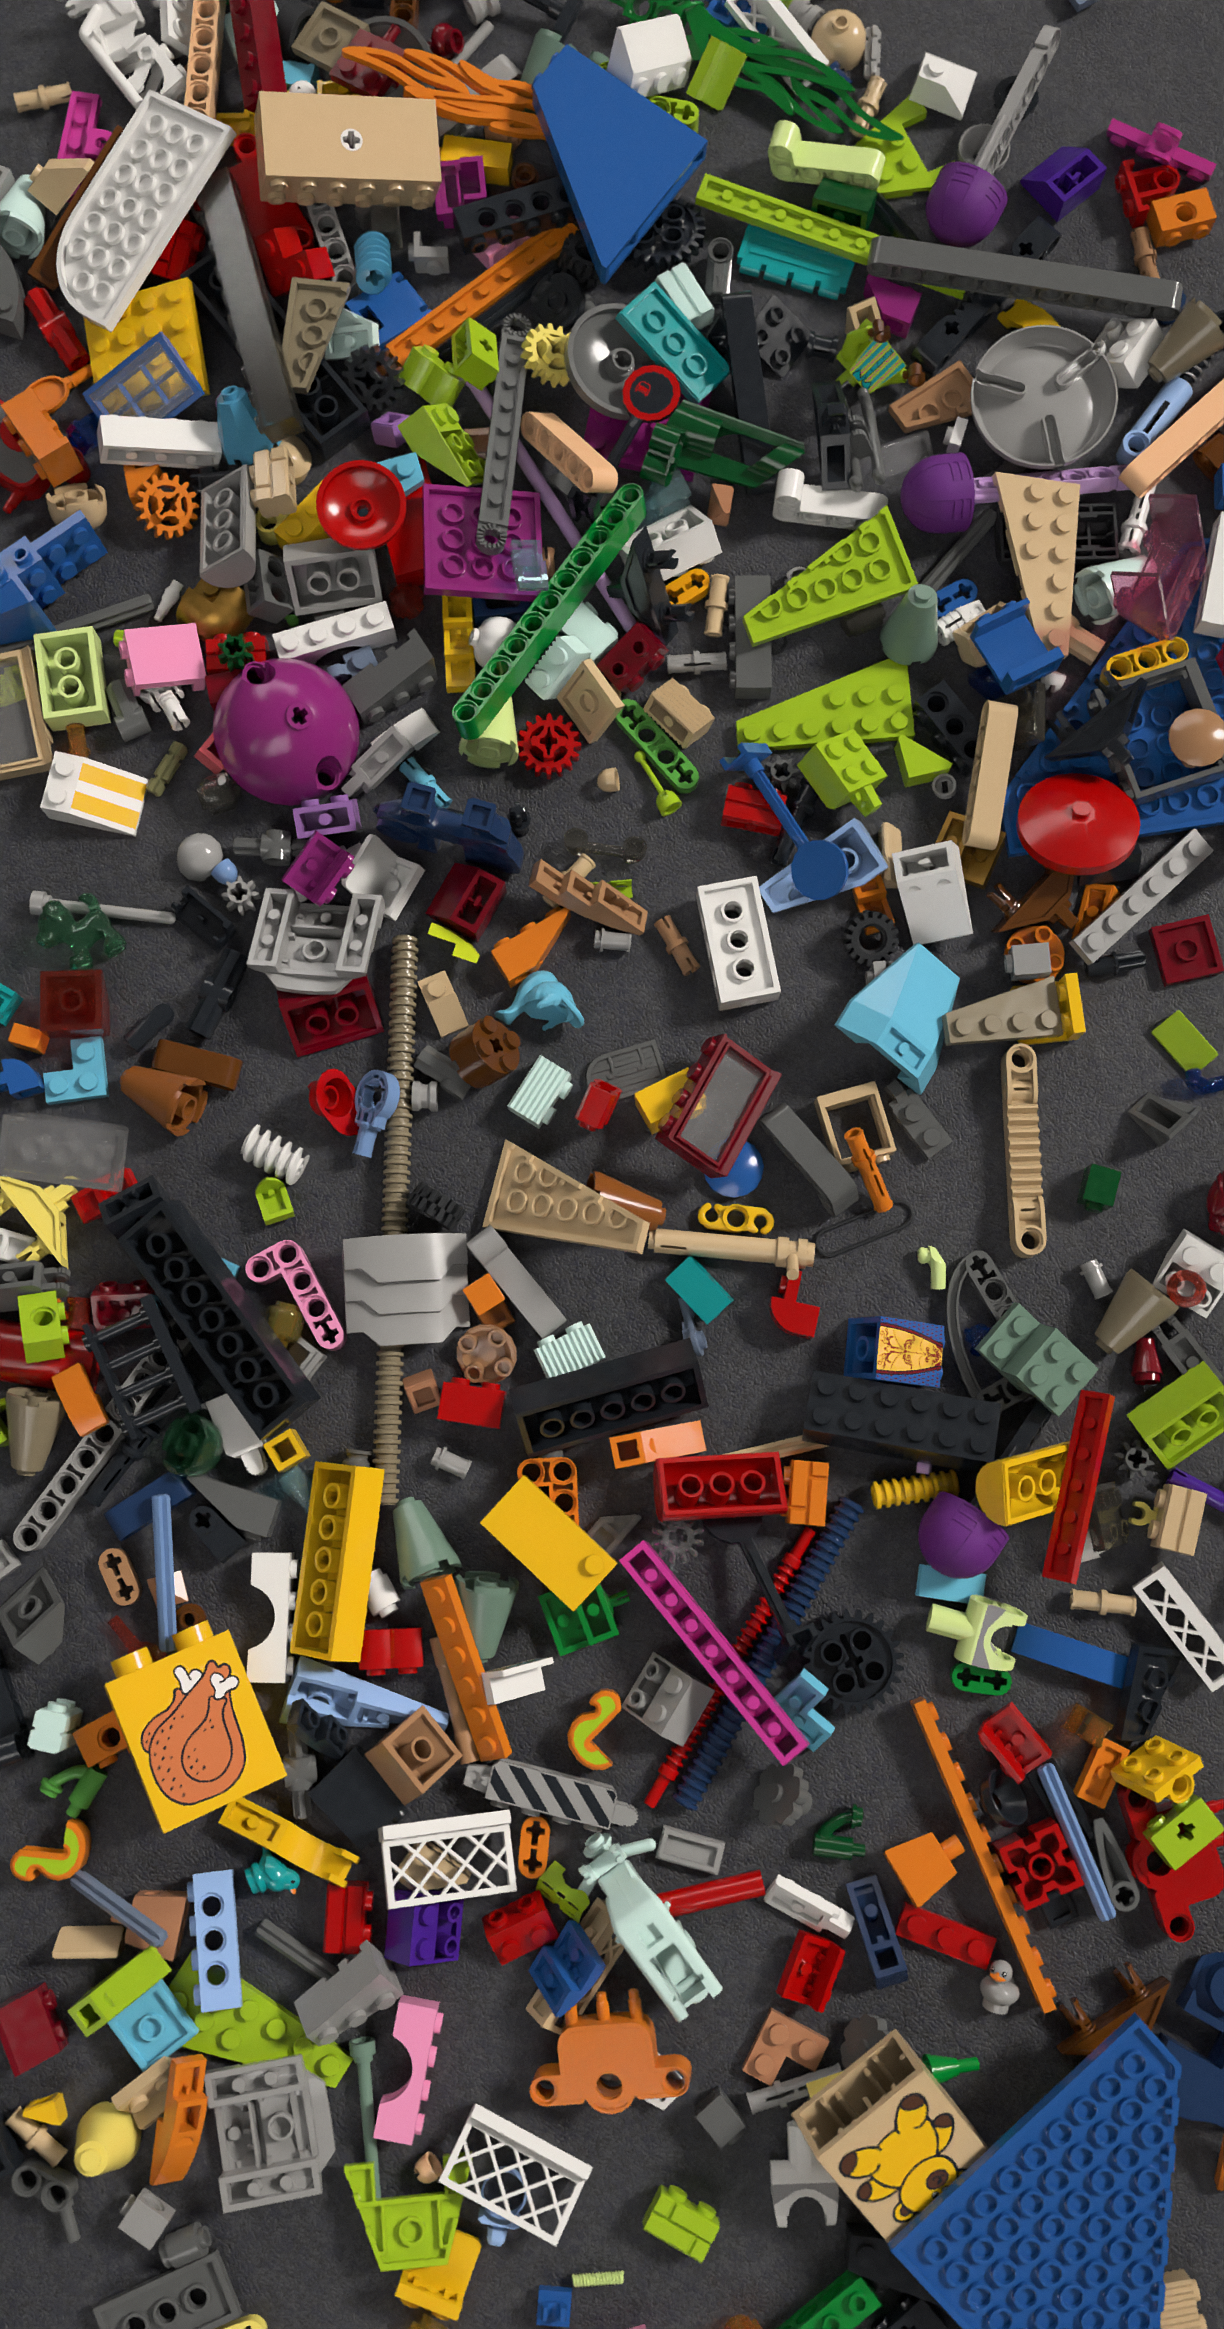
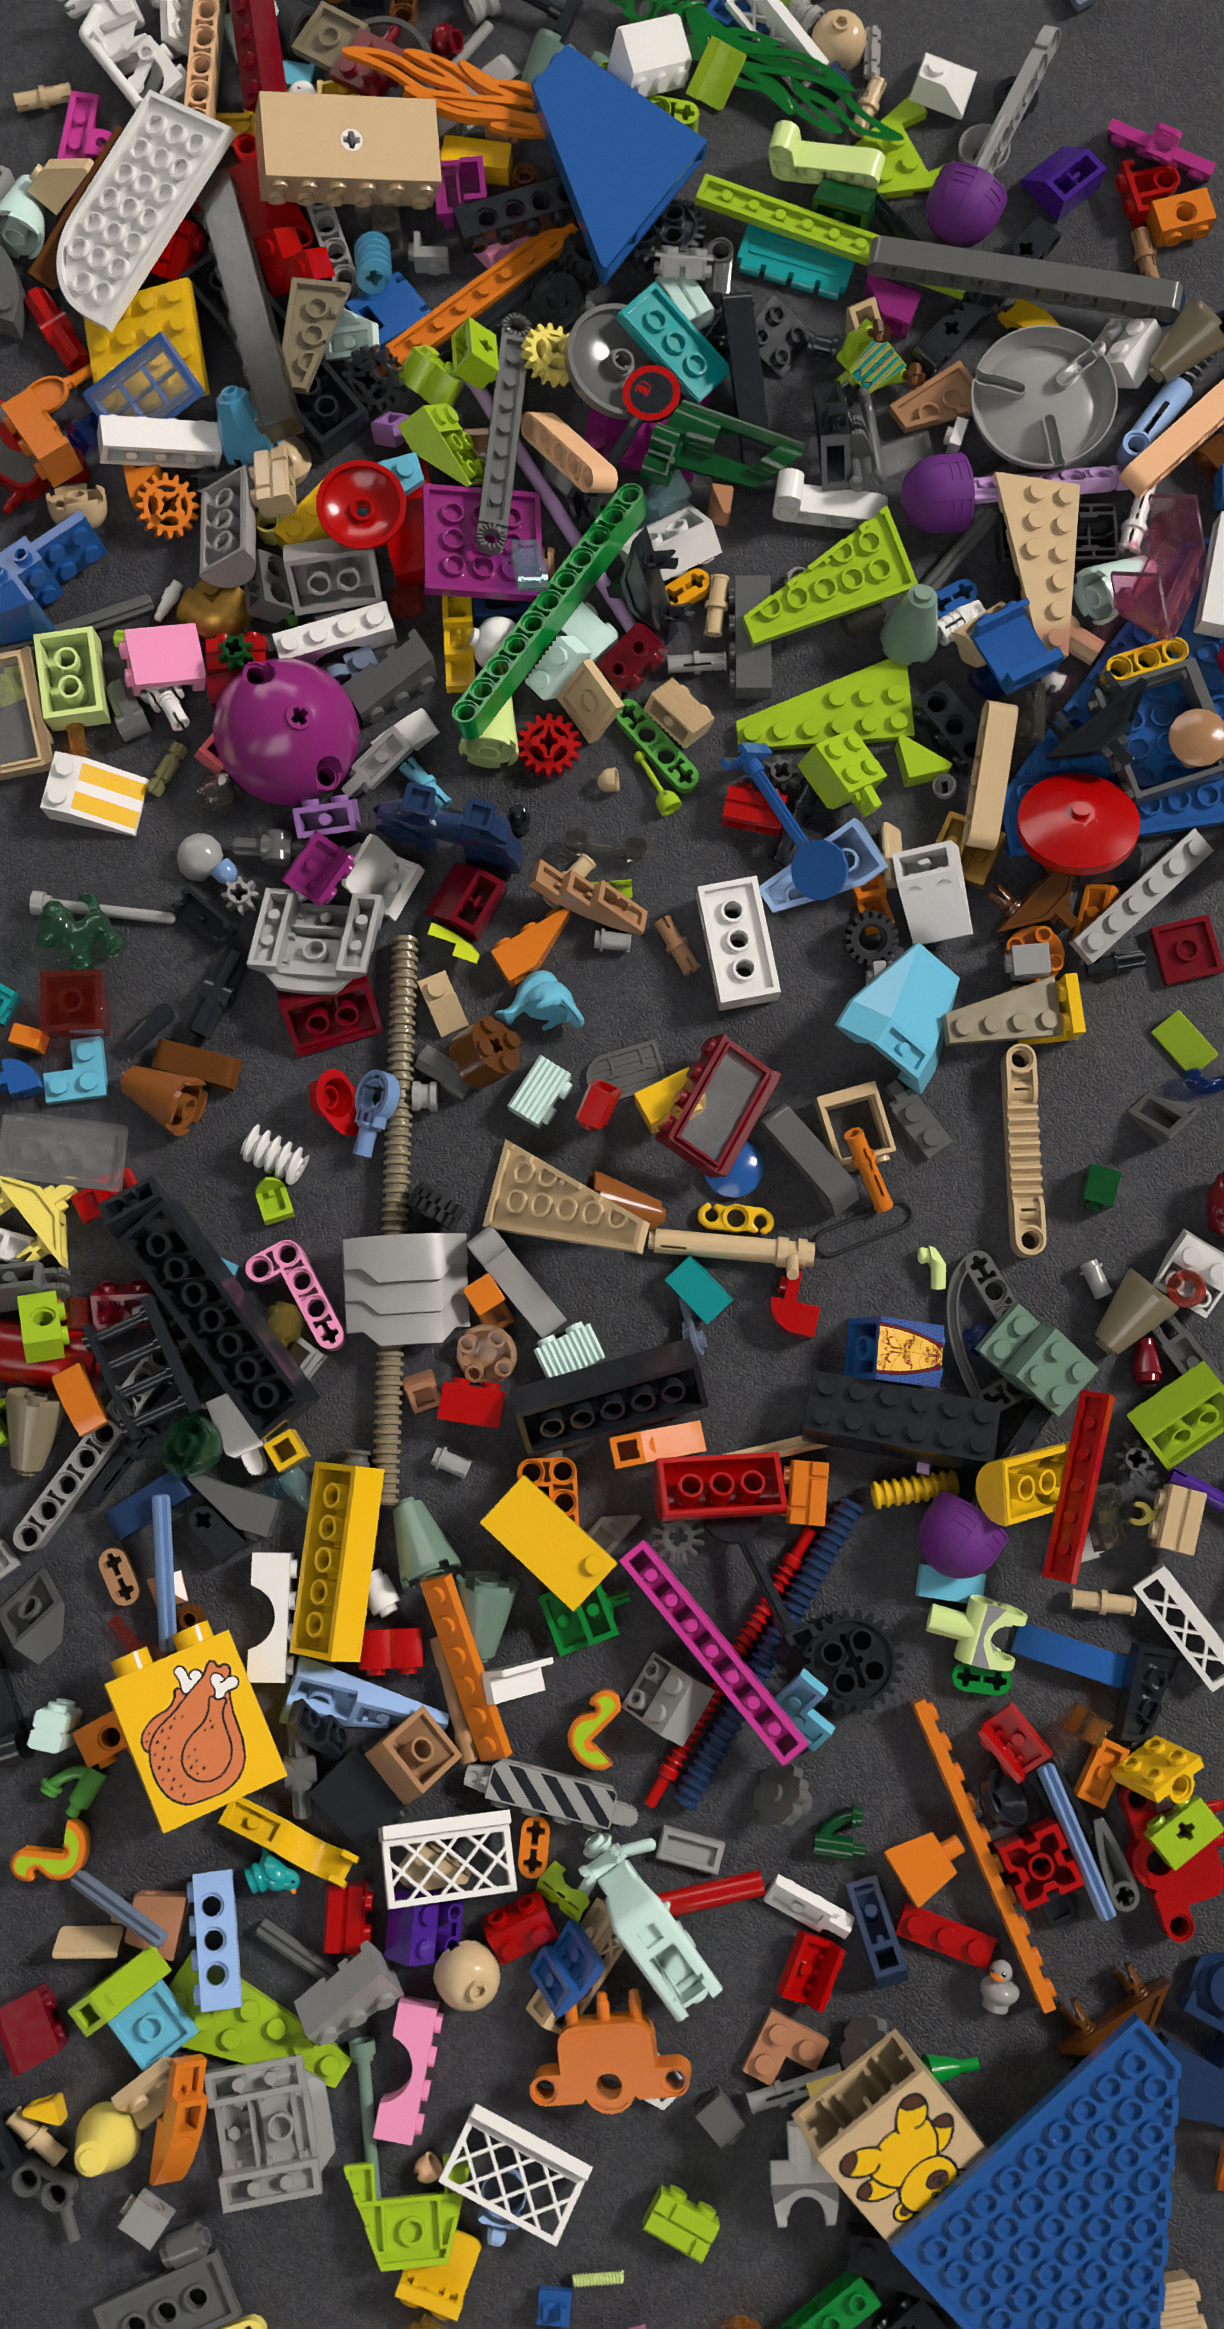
none -> tan cylinder [433,1940,501,2011]
none -> light grey hinge [654,245,713,281]

